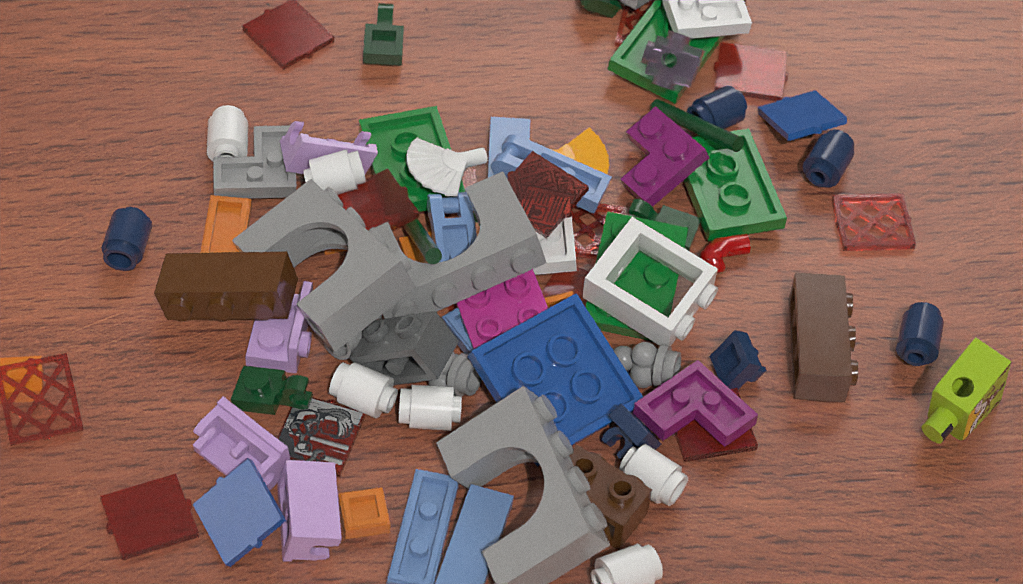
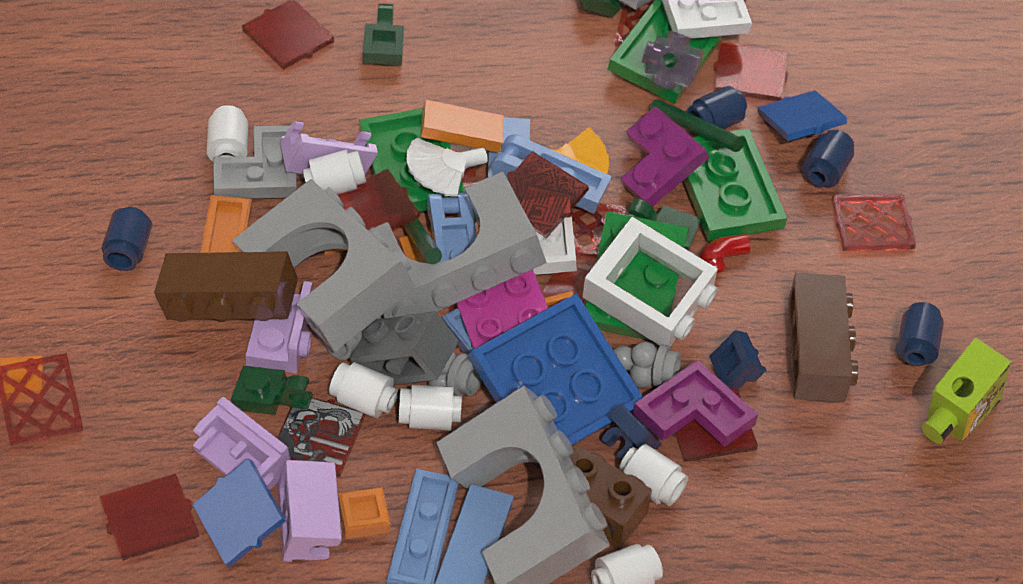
none -> tile [421,100,504,153]

